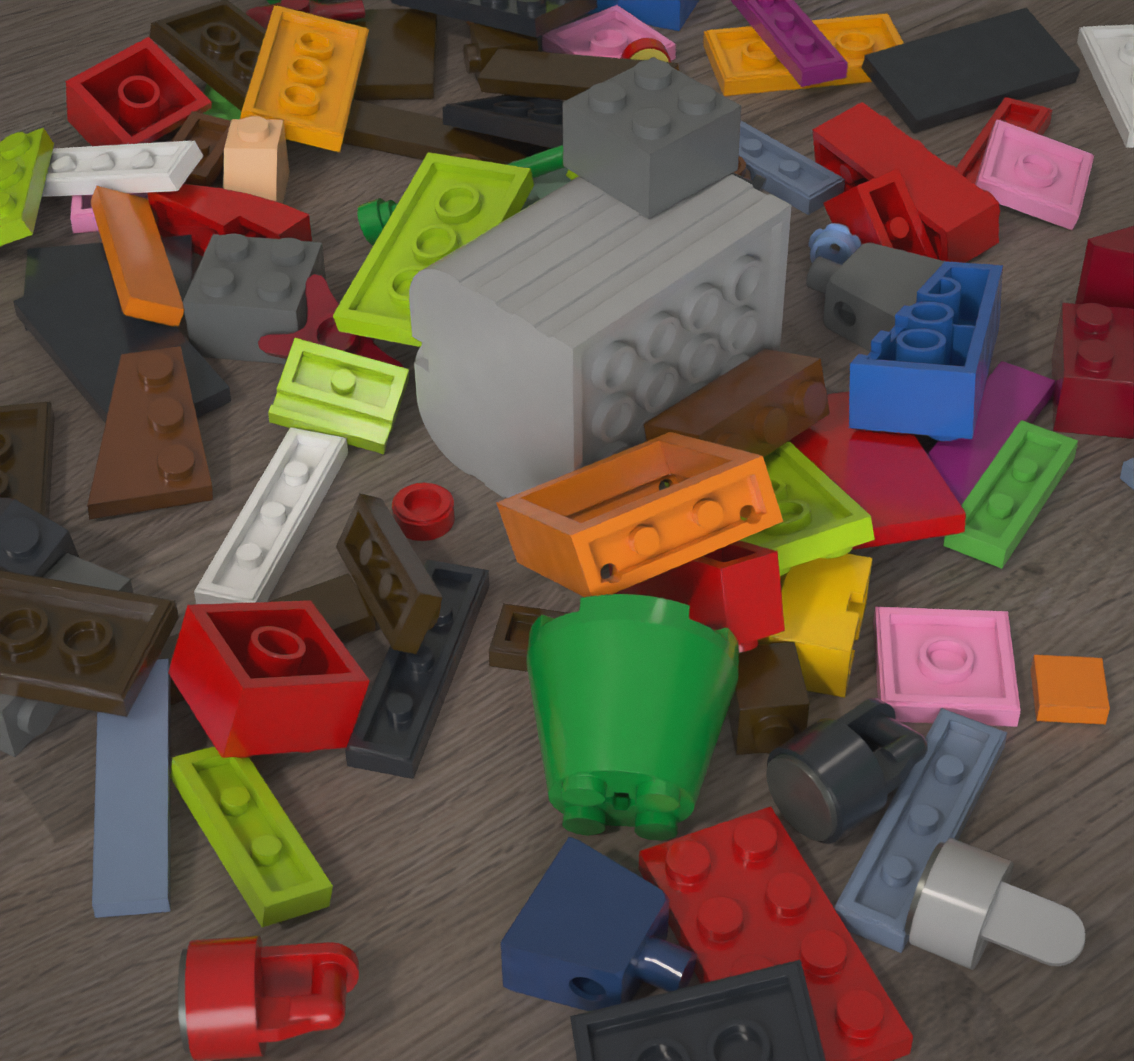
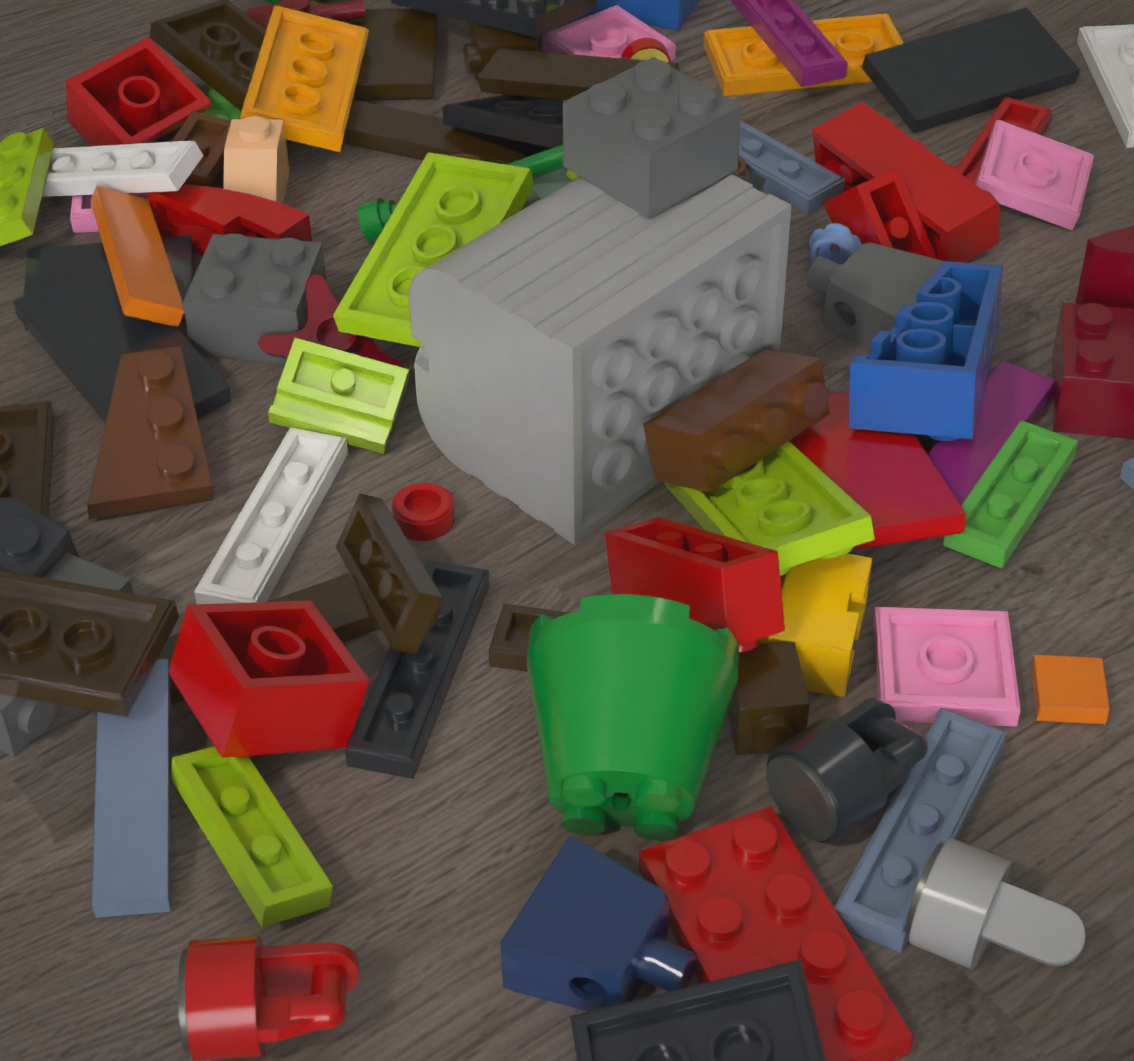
orange window [496,432,783,597] -> none

